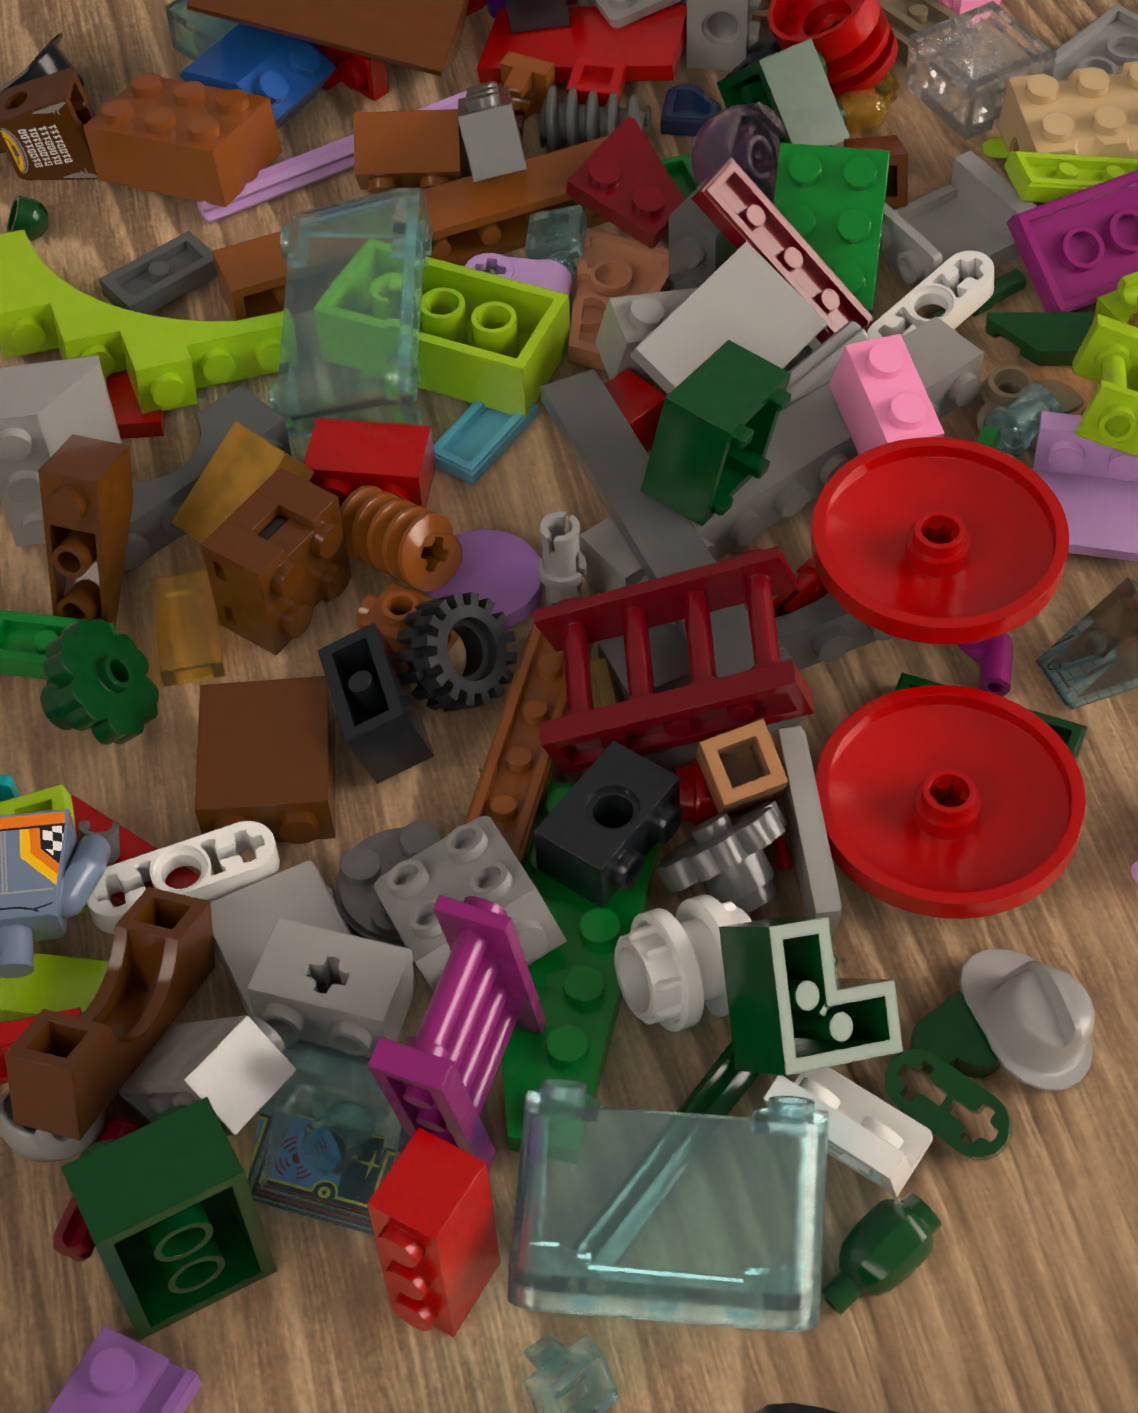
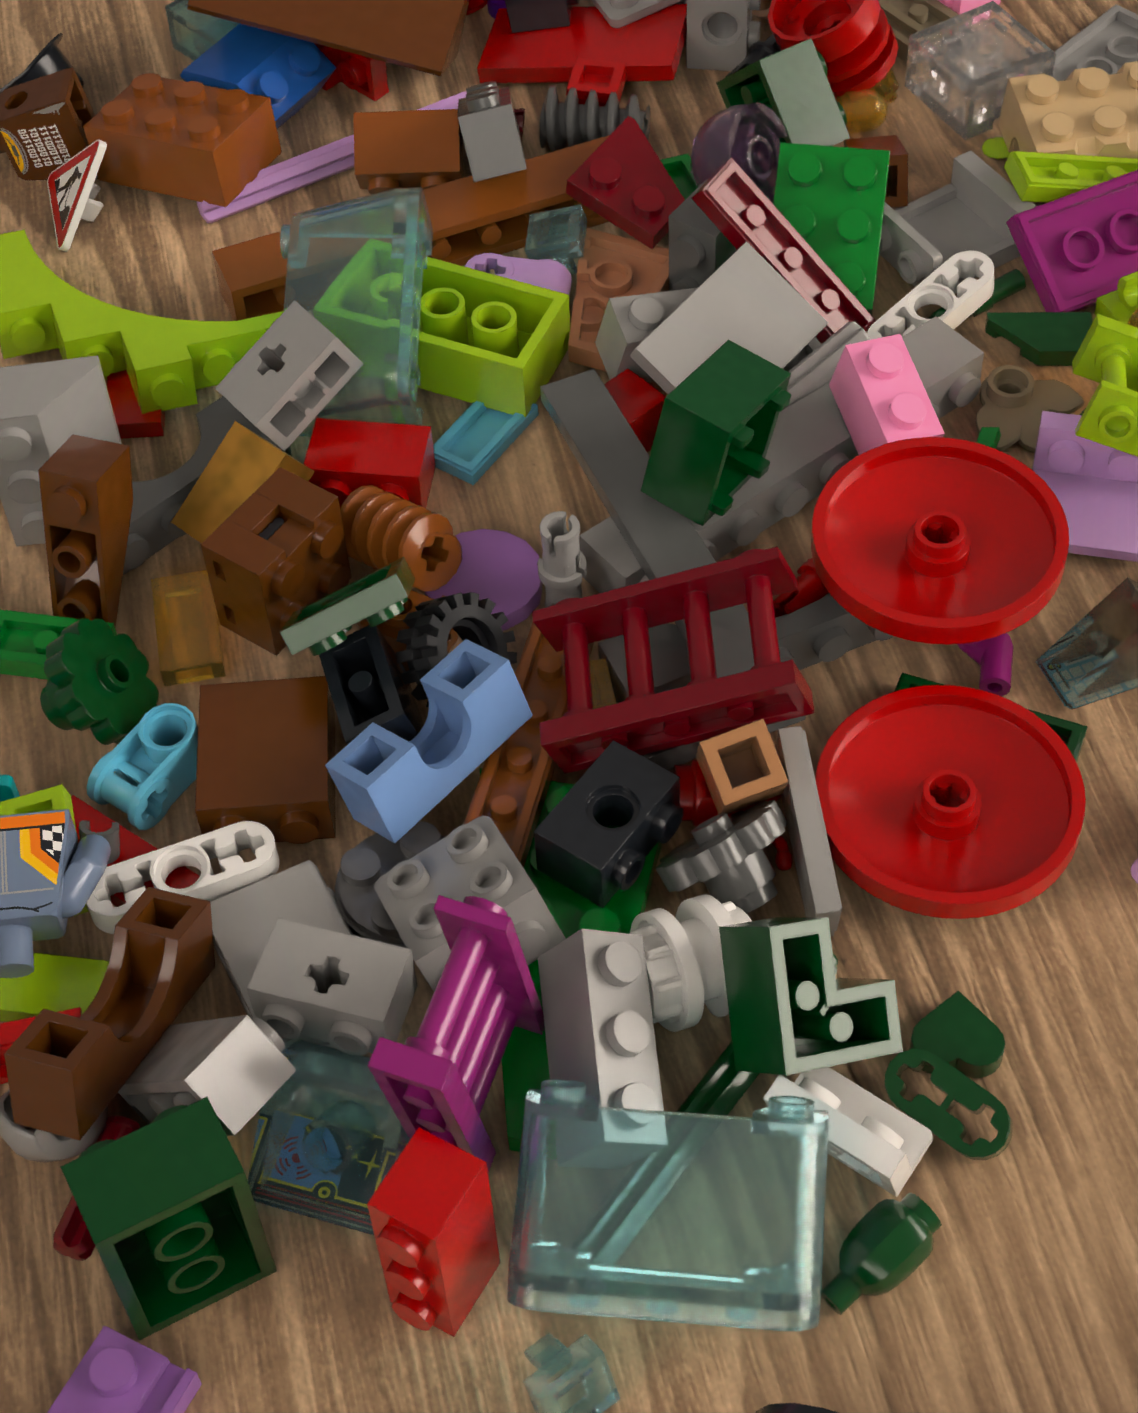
dark green hinge [7,194,49,240] -> none
dark grey plate [99,231,217,315] -> none
dark orange tile [500,51,556,121] -> none
dark blue tile [661,84,722,137] -> none
light grey piece [960,949,1095,1091] -> none
clear light blue bush [983,383,1062,457] -> none
none -> piece [47,139,107,252]
none -> medium azure piece [86,703,198,830]
none -> light grey brick [215,300,364,451]
none -> plate [280,557,415,656]
none -> medium blue arch [325,639,533,844]
none -> light grey brick [538,929,668,1169]

